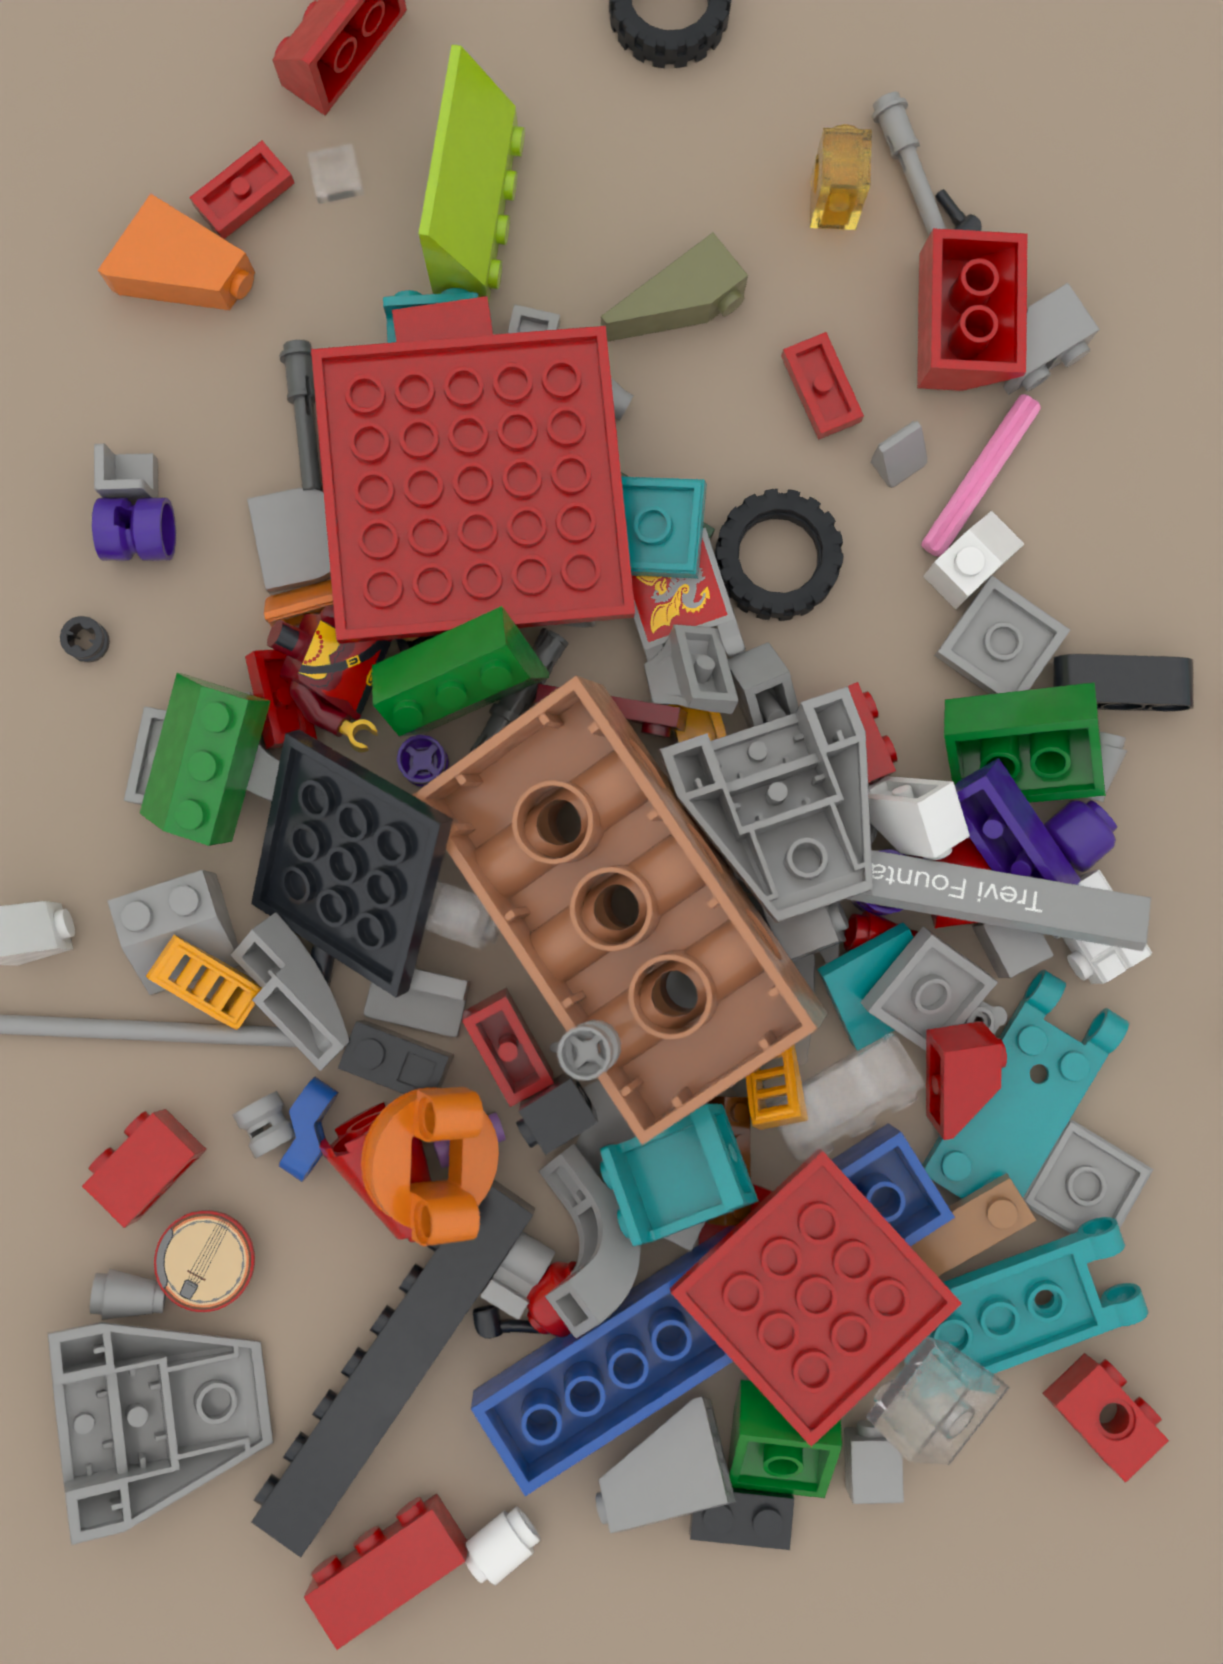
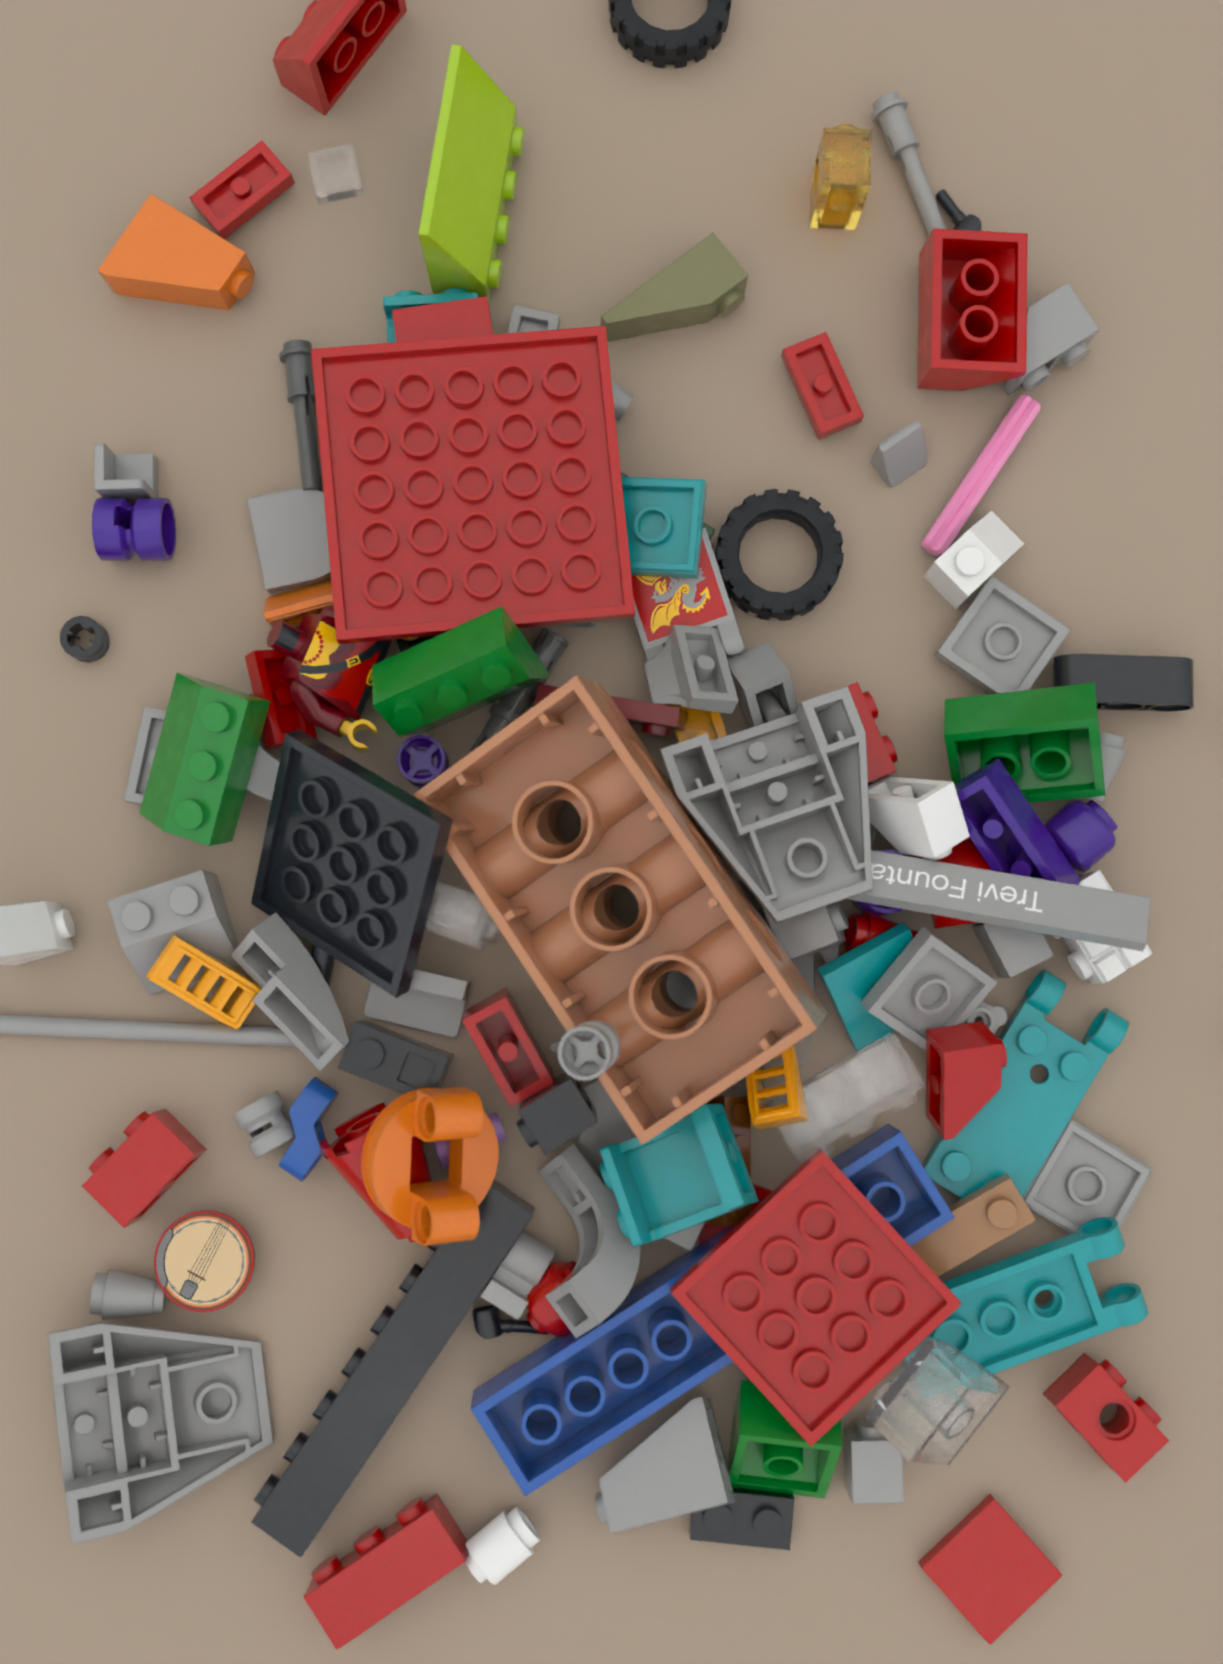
none -> red tile [918,1494,1063,1645]

